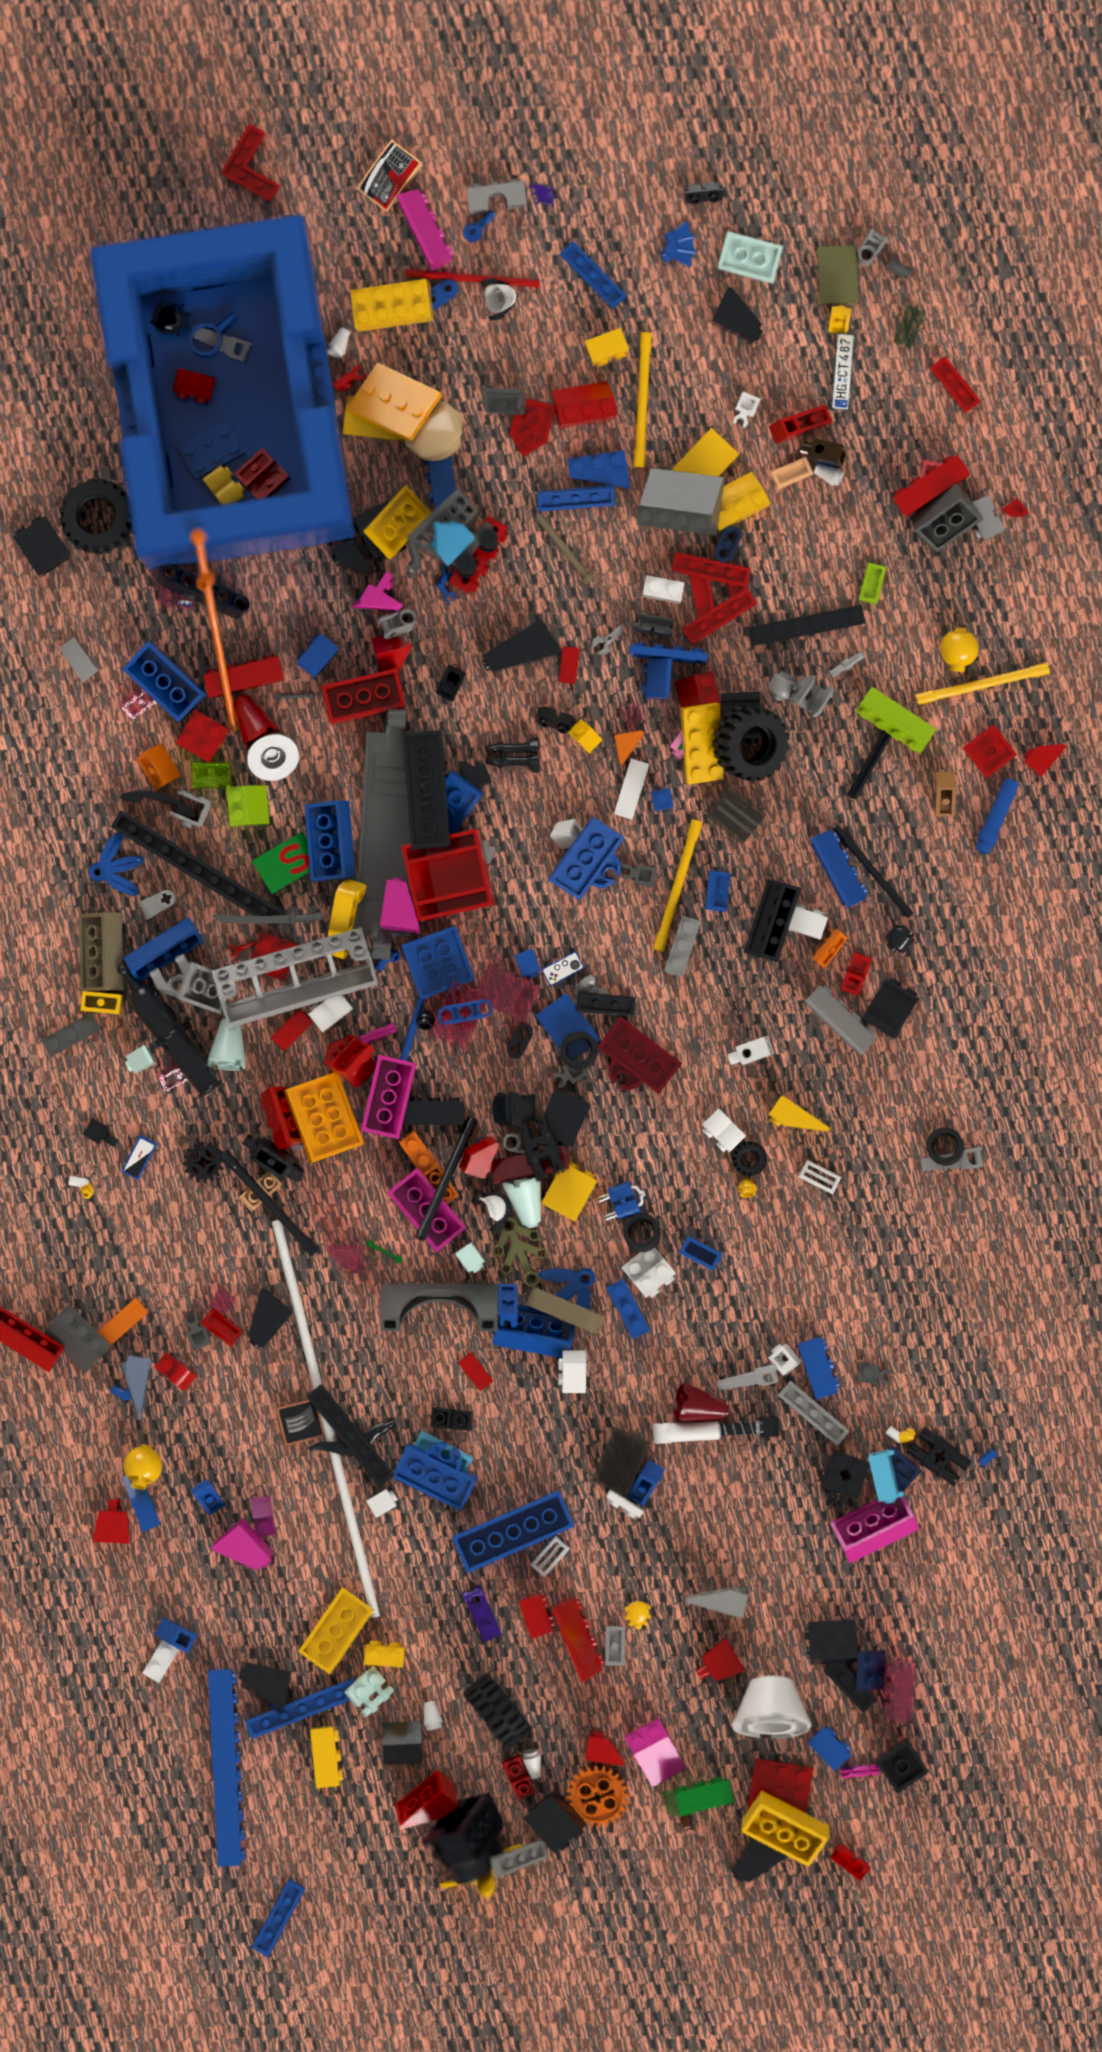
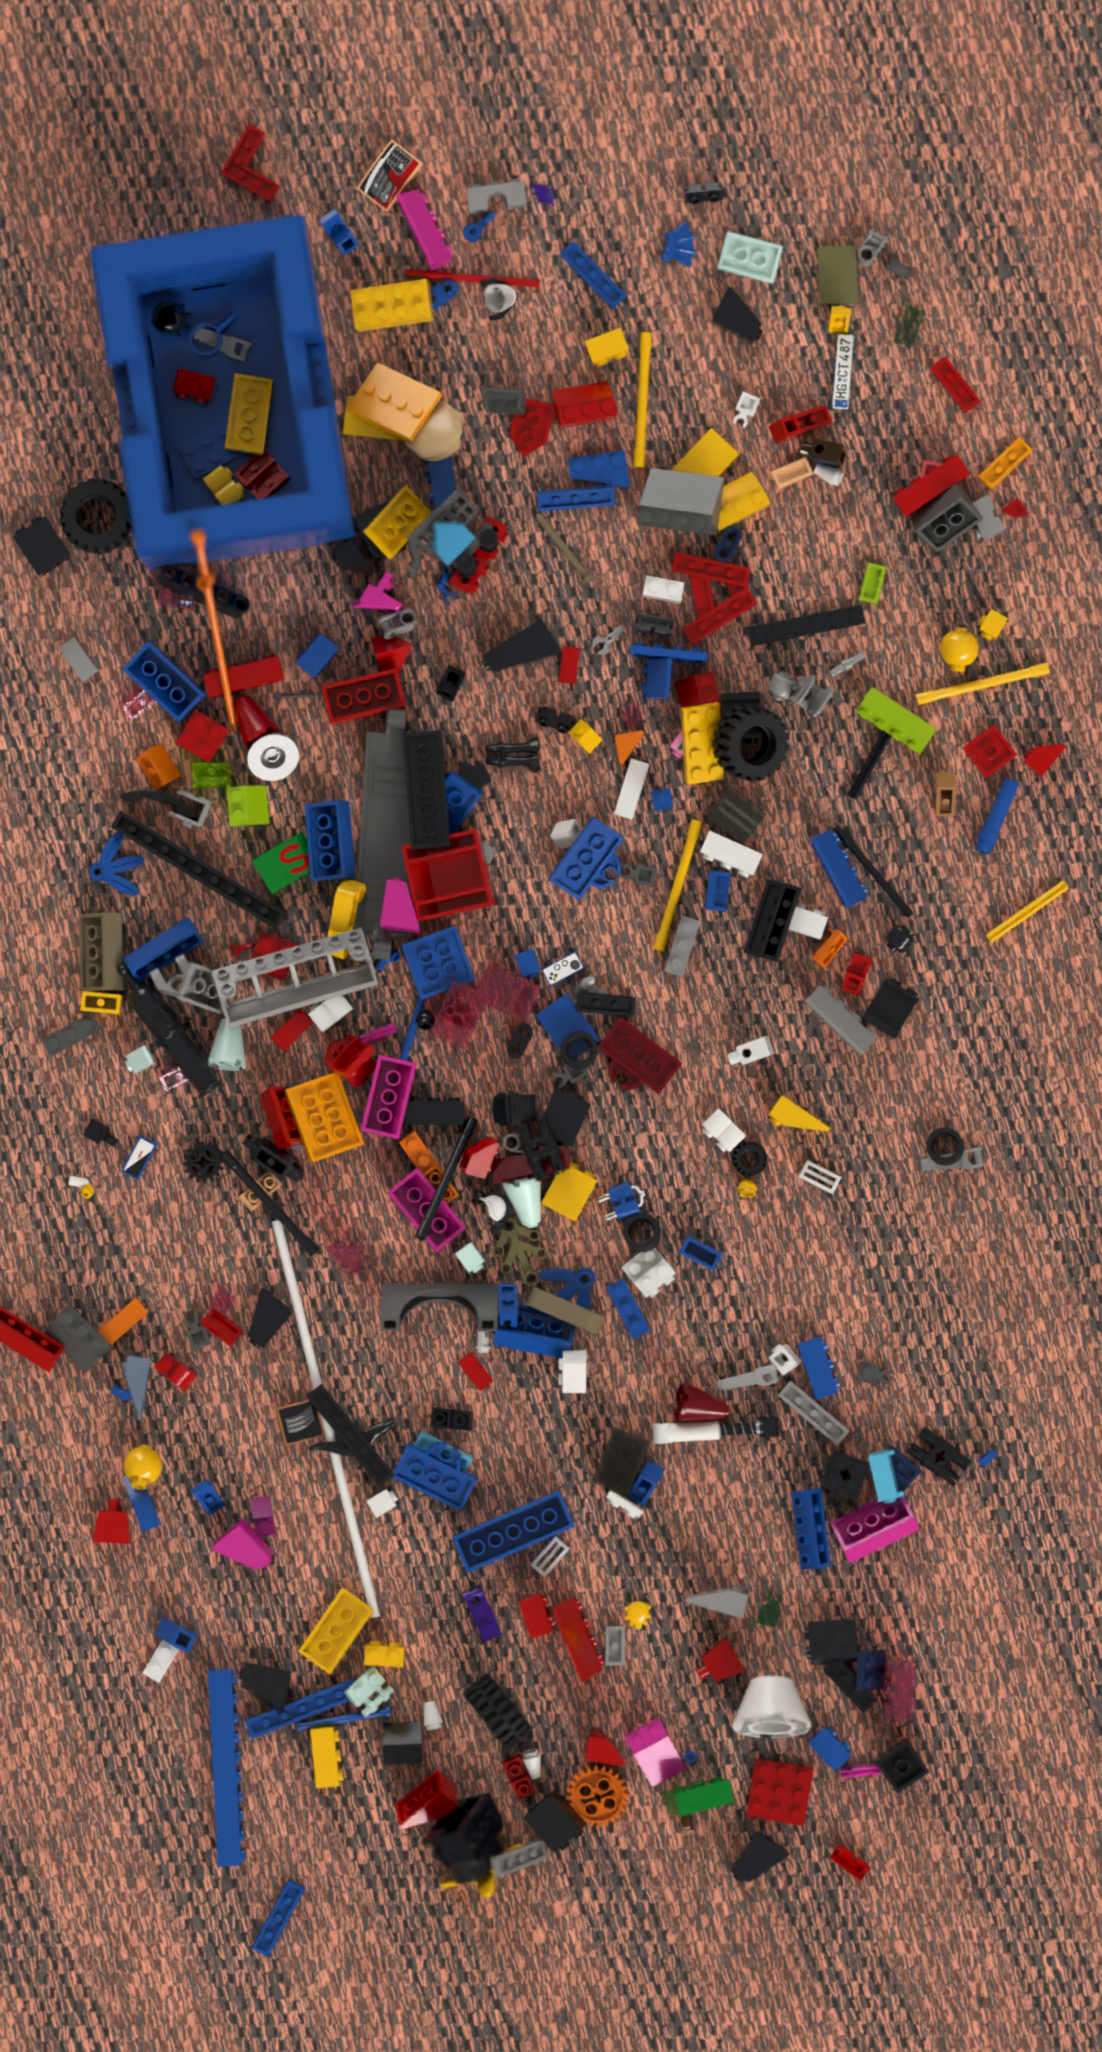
light grey piece [138,890,177,920] -> none
dark grey sword [212,912,322,925] -> none
white cone [327,328,350,358] -> none
red plate [332,365,367,392] -> none
green hinge [366,1240,402,1263] -> none
blue beam [437,999,493,1025] -> none
yellow brick [741,1791,829,1867] -> none
arm [886,1426,916,1443] -> none
none -> yellow plate [224,373,273,456]
none -> blue bar [297,1705,391,1732]
none -> blue brick [319,209,359,256]
none -> white pin [475,1329,491,1353]
none -> blue piece [682,1748,699,1765]
none -> white brick [700,831,763,878]
none -> clear green plate [756,1591,782,1628]
none -> blue brick [791,1488,831,1569]
none -> yellow brick [977,609,1008,641]
none -> light orange tile [978,436,1033,490]
none -> yellow axle [986,881,1069,943]

